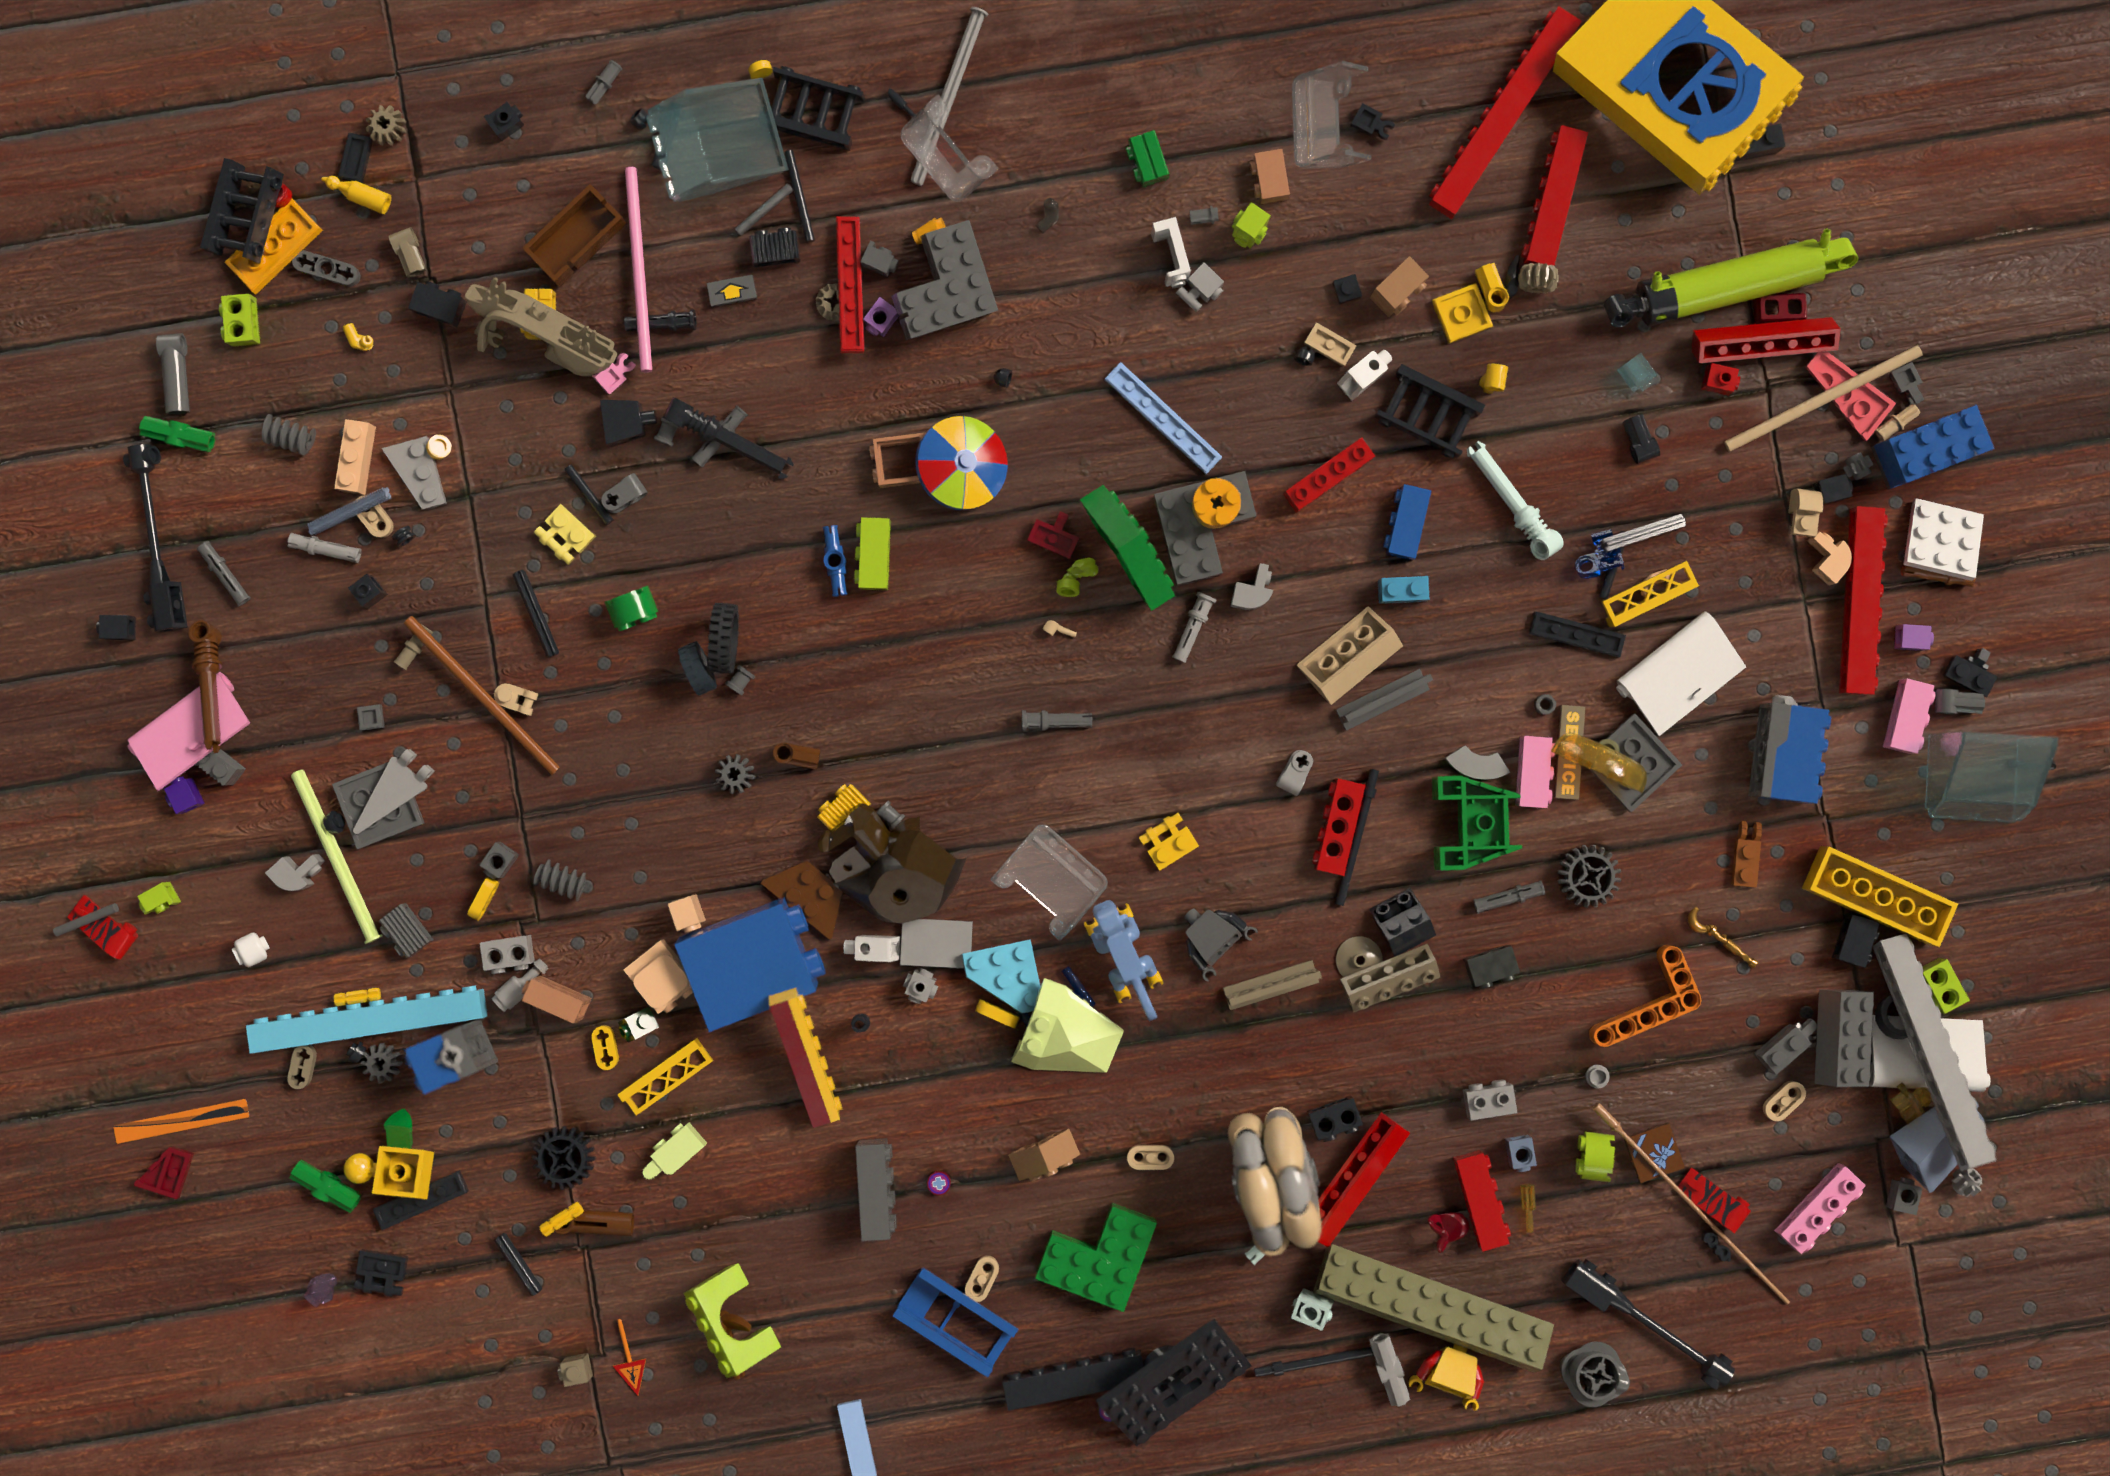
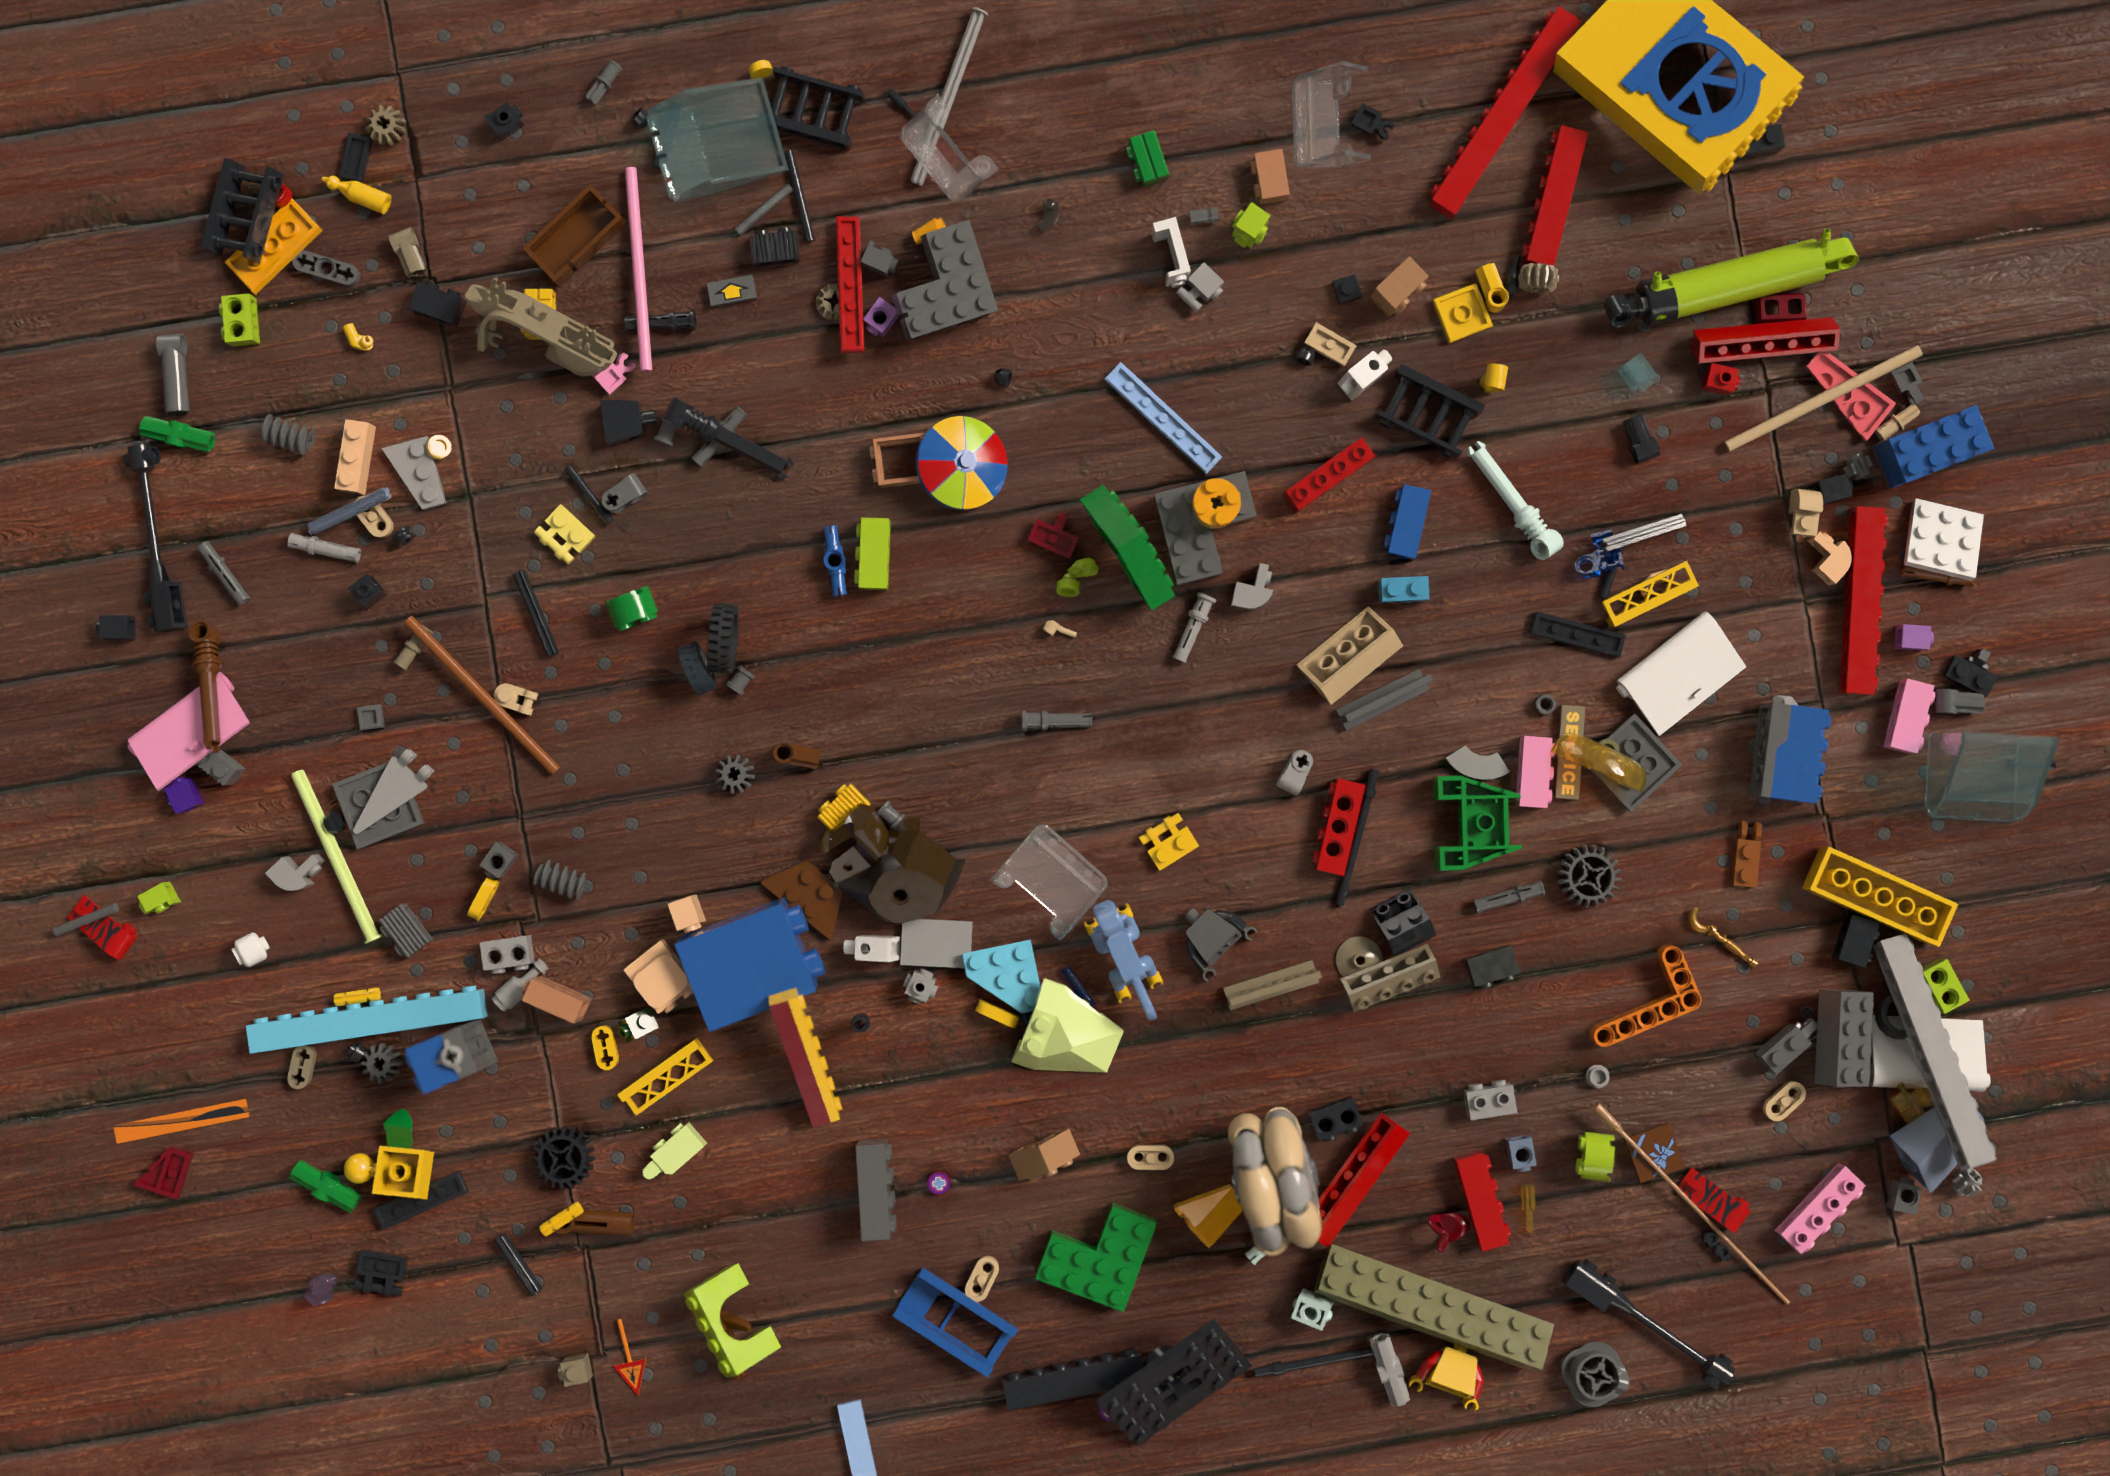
none -> light orange slope [1173,1184,1243,1248]

